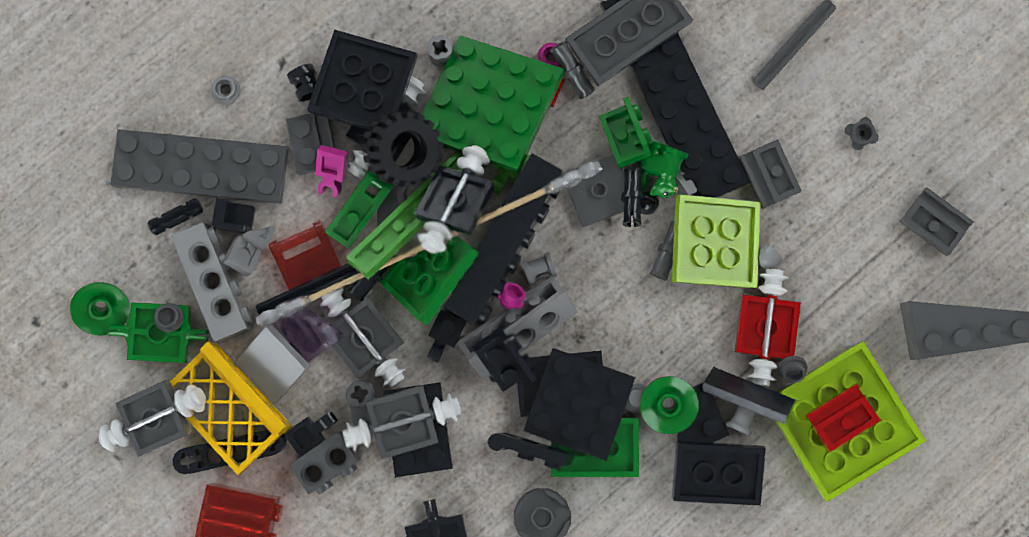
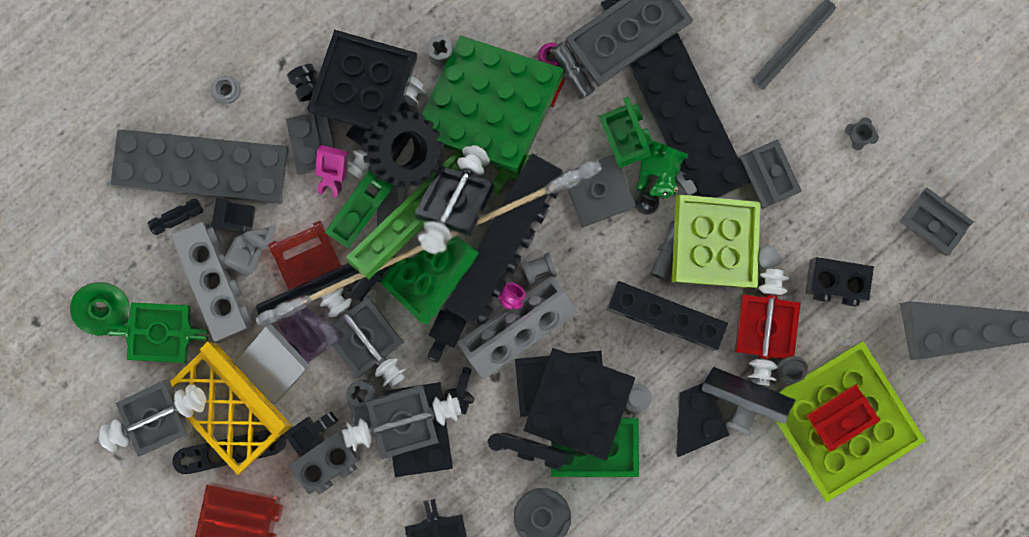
dark grey plate [154,303,184,332] -> none
black bracket [472,327,537,392] -> none
black pin [621,167,644,227] -> none
green dish [640,376,699,434] -> none
black plate [672,441,766,506] -> none
none -> black piece [444,367,475,414]
none -> black brick [606,281,728,351]
none -> black brick [805,257,874,307]

